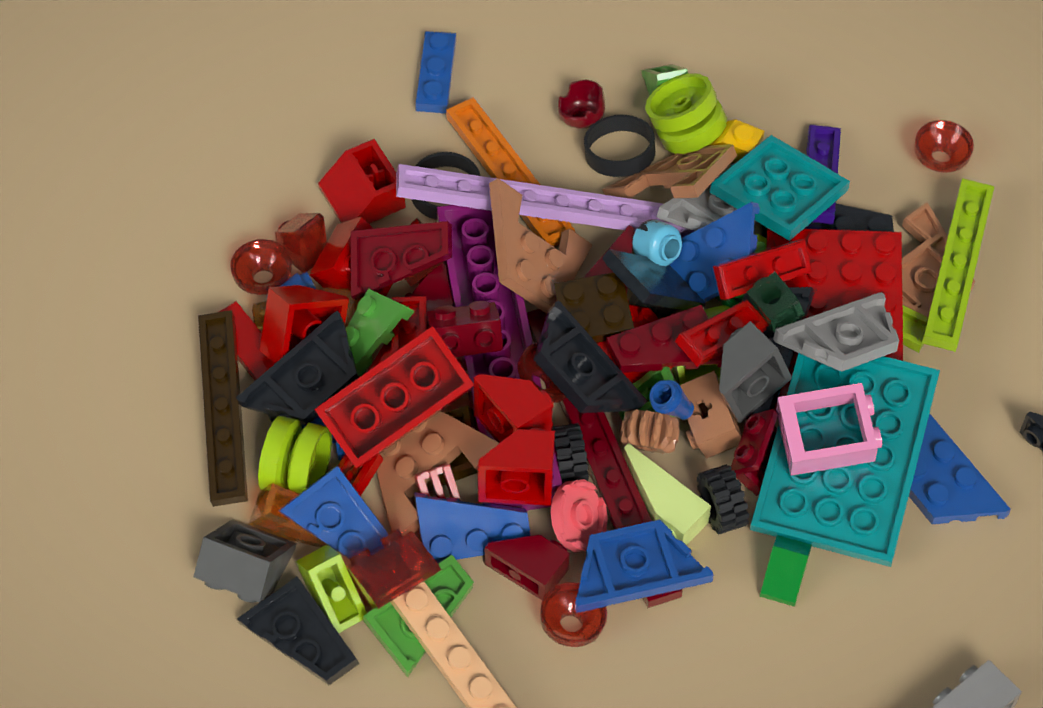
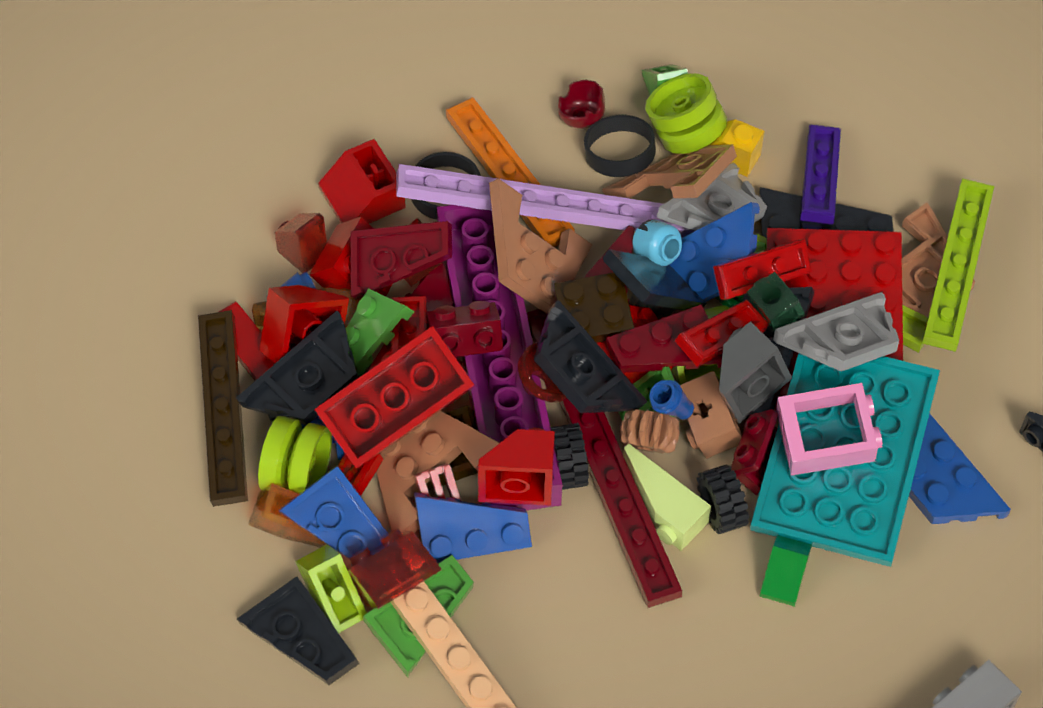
dark grey slope [193,519,297,603] -> none
clear red piece [230,239,292,295] -> none
blue plate [416,31,456,113] -> none
red slope [474,374,554,443] -> none
dark red slope [485,535,570,602] -> none
clear red piece [540,582,607,647] -> none
coral tile [550,479,608,552] -> none
blue wing [575,520,714,613] -> none
teal plate [710,135,850,241] -> none
clear red piece [914,120,974,172] -> none

